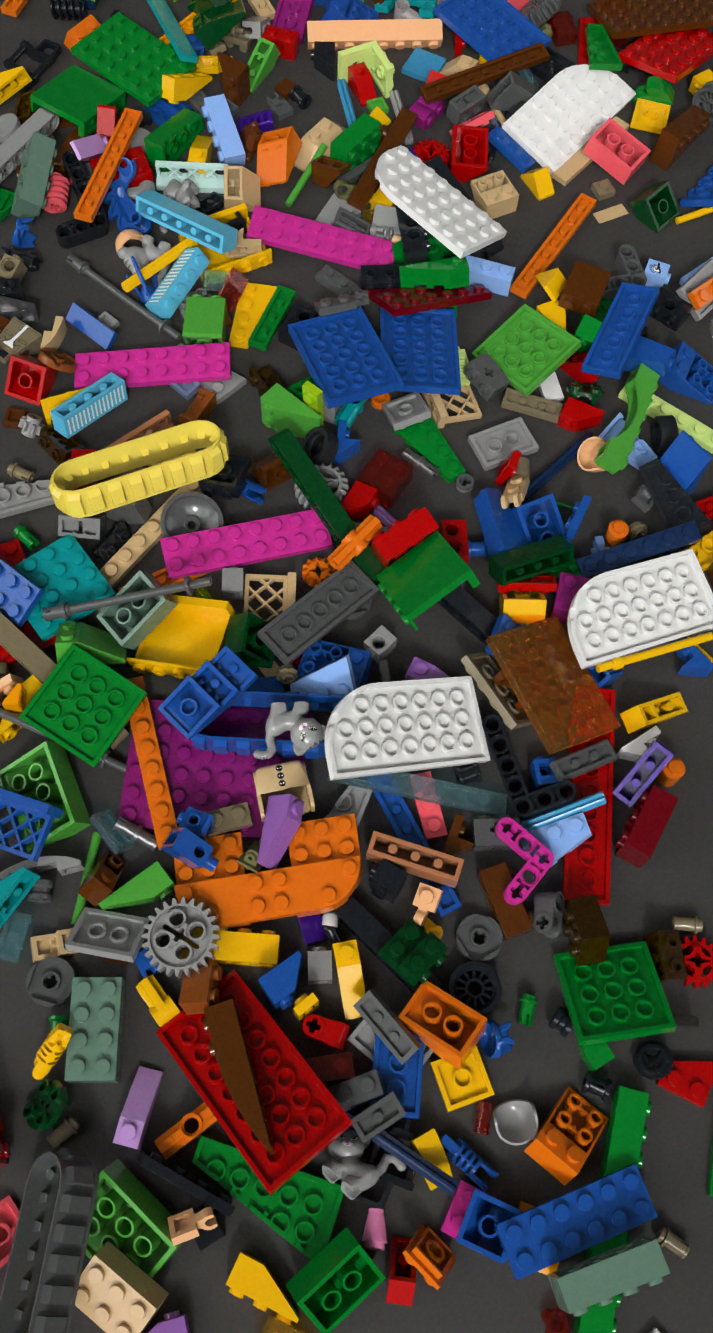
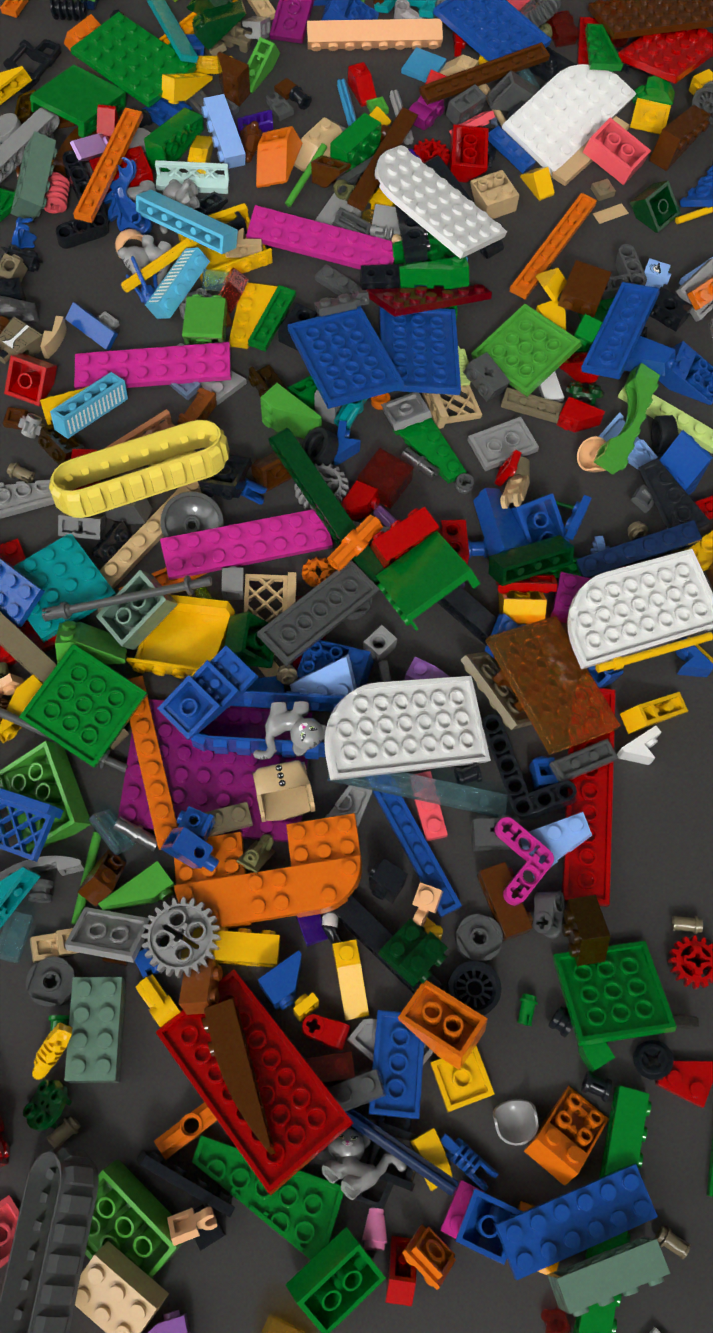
light orange slope [2,683,27,712] -> none
green pin [13,524,40,551] -> none
dark orange tile [38,348,77,373] -> none
dark grey bar [66,253,182,341] -> none
lavender slope [112,1066,164,1150] -> none
tan slope [224,165,261,212] -> none
yellow slope [225,1251,299,1325] -> none
medium lavender slope [257,793,304,870] -> none
red brick [262,25,300,61] -> none
lime plate [302,380,324,428] -> none
light grey brick [308,947,333,984] -> none
black slope [311,41,335,81] -> none
yellowish green bracket [337,40,395,99] -> none
dark grey plate [351,1091,407,1144] -> none
dark grey plate [353,988,422,1065] -> none
nougat brick [366,831,464,888] -> none
reddish brown slope [442,813,475,857] -> none
light blue brick [466,255,516,297] -> none
clear red pin [473,1101,494,1136] -> none
blue piece [479,1019,515,1059] -> none
dark blue axle [510,432,594,508] -> none
dark azure axle [520,791,607,832] -> none
orange brick [603,520,629,548] -> none
dark purple brick [612,737,675,808] -> none
dark red brick [615,785,679,868] -> none
dark brown bracket [643,930,687,983] -> none
orange brick [656,757,685,787] -> none

